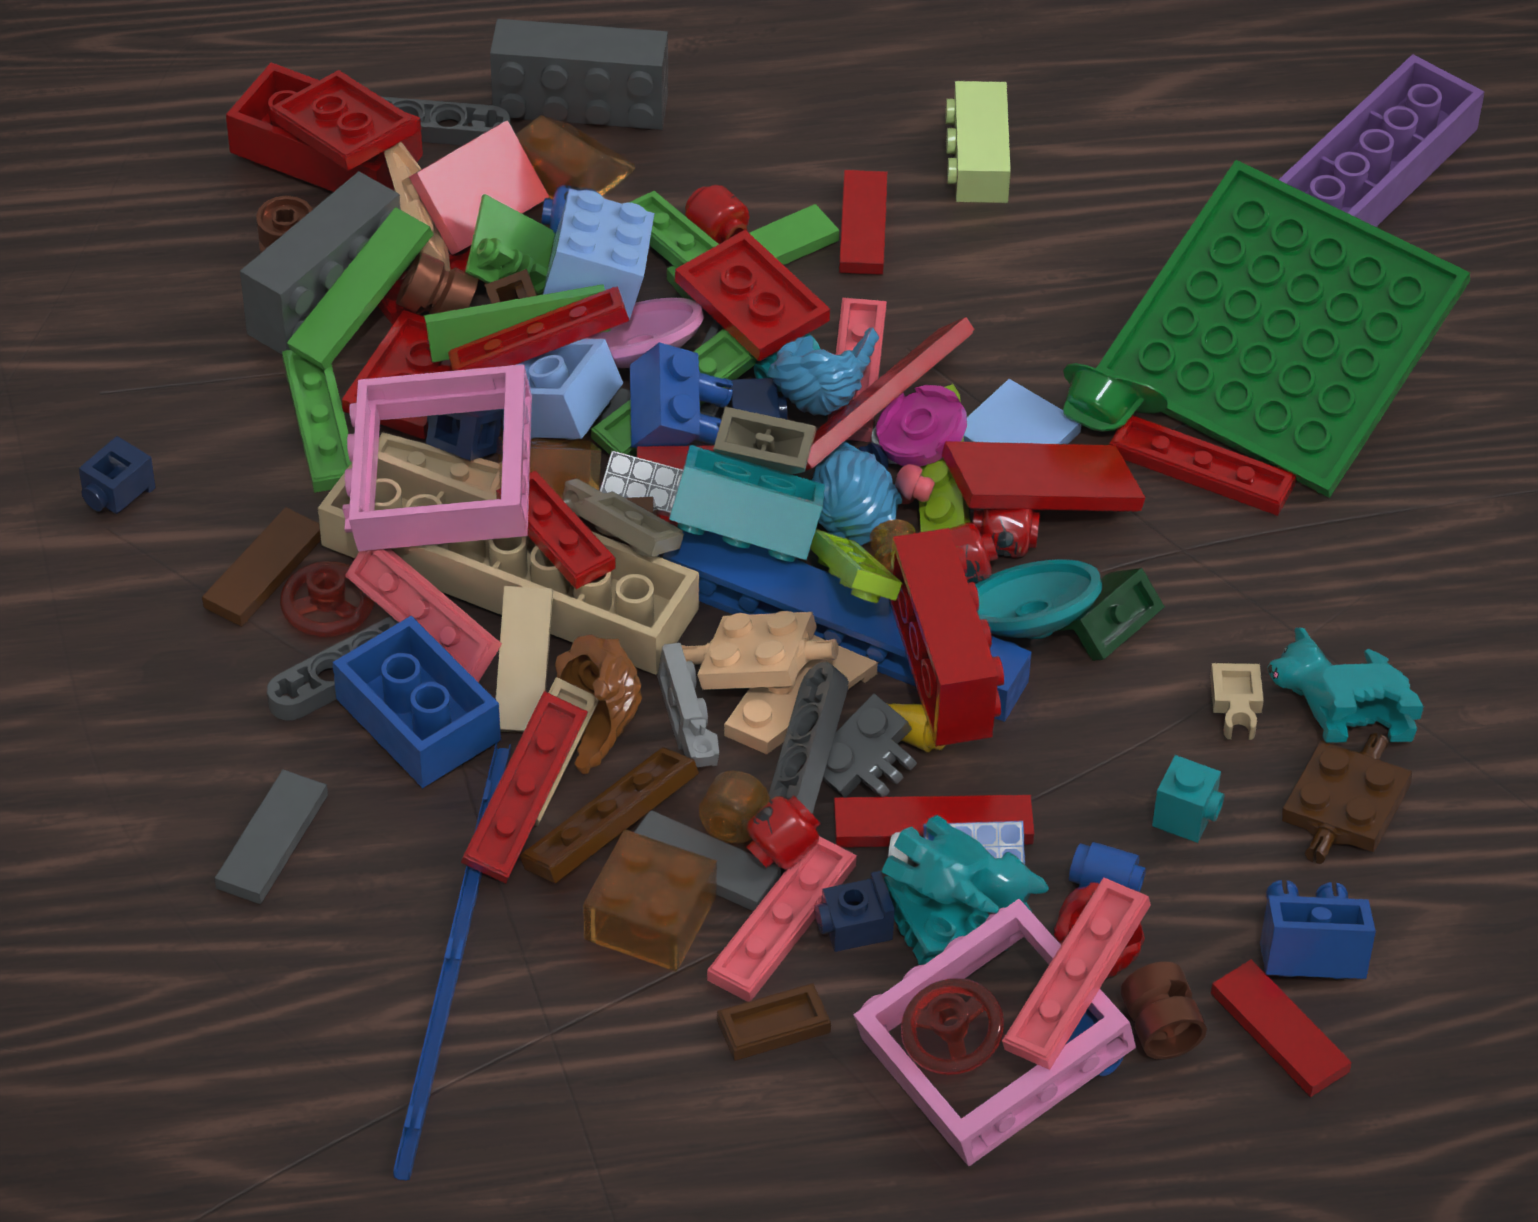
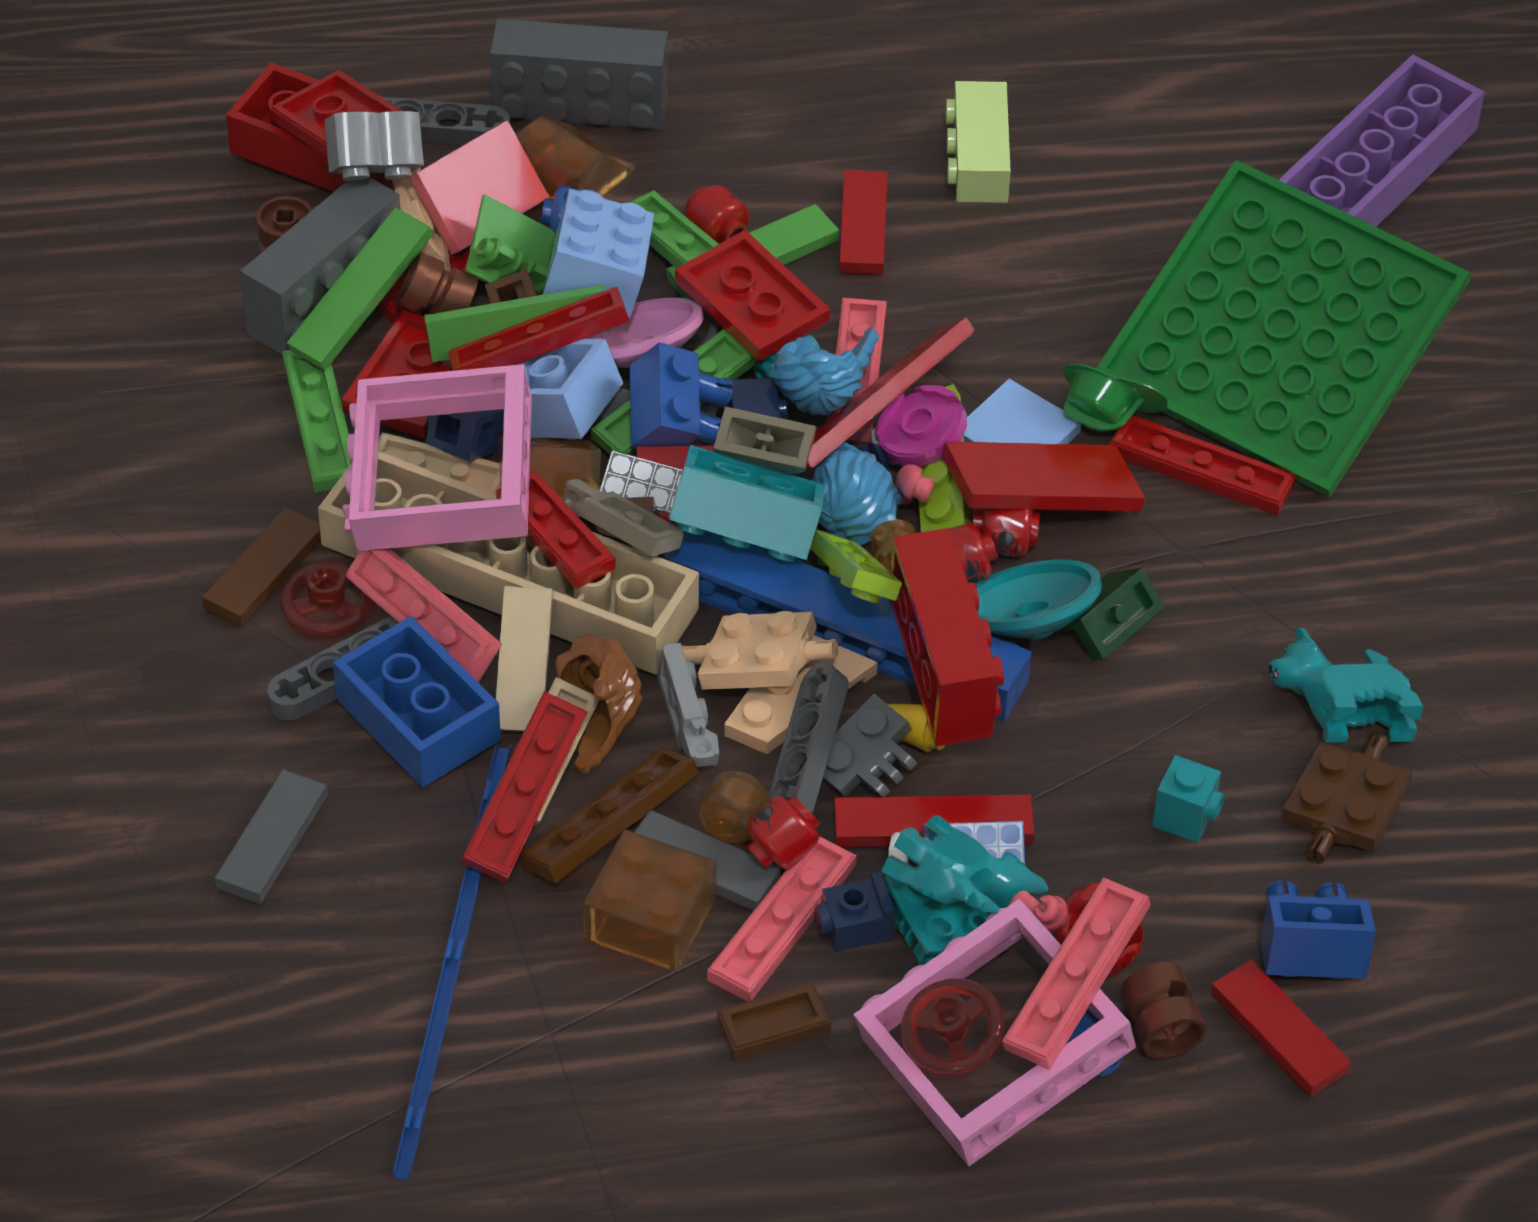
dark blue brick [79,436,156,514] -> none
blue brick [1069,842,1146,892] -> none
tan plate [1210,663,1263,740] -> none
none -> light grey brick [324,111,424,181]
none -> coral arm [1010,891,1069,933]

